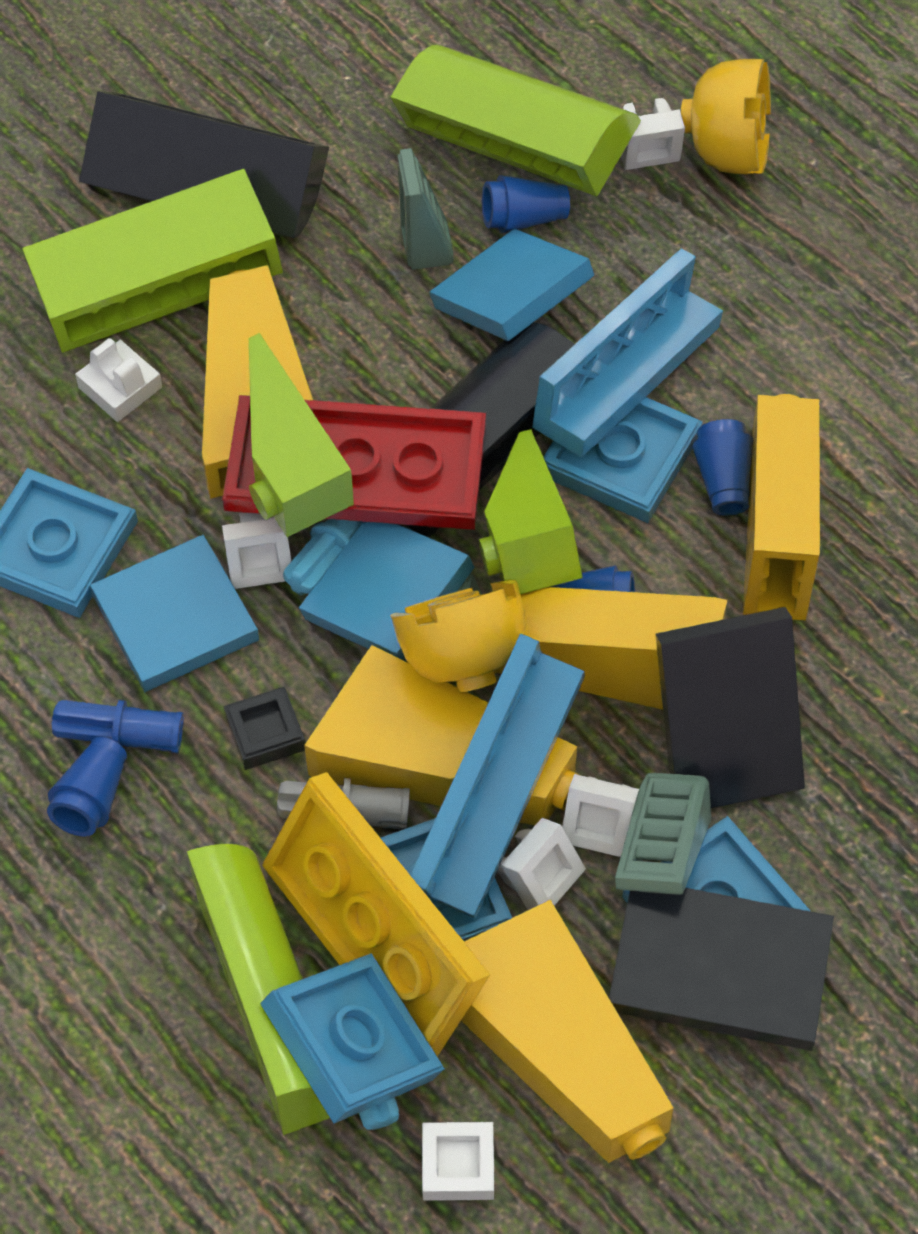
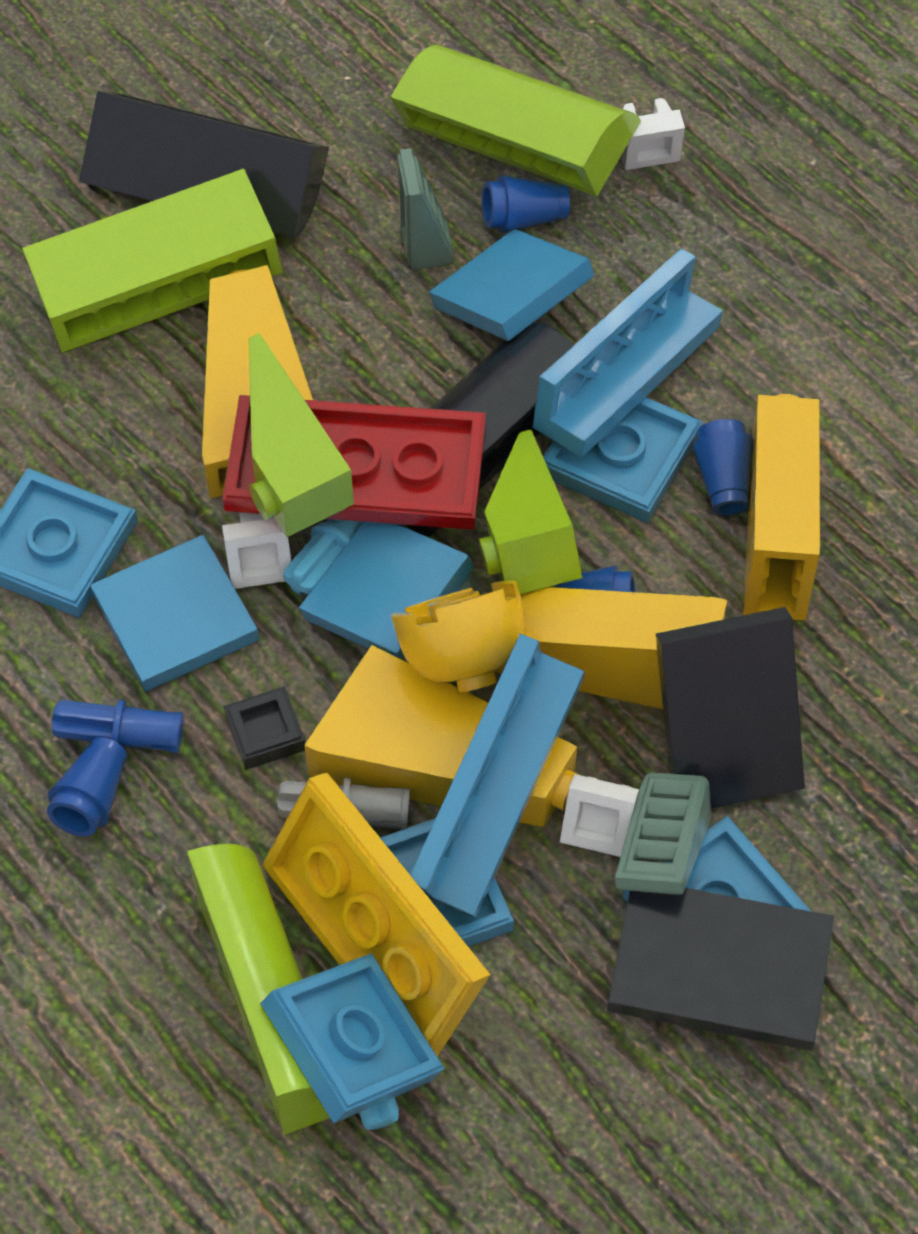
white tile [75,338,162,423] -> none
white plate [422,1122,494,1201] -> none
yellow slope [461,900,674,1163] -> none
white tile [498,818,586,910] -> none
yellow cylinder [681,59,771,174] -> none

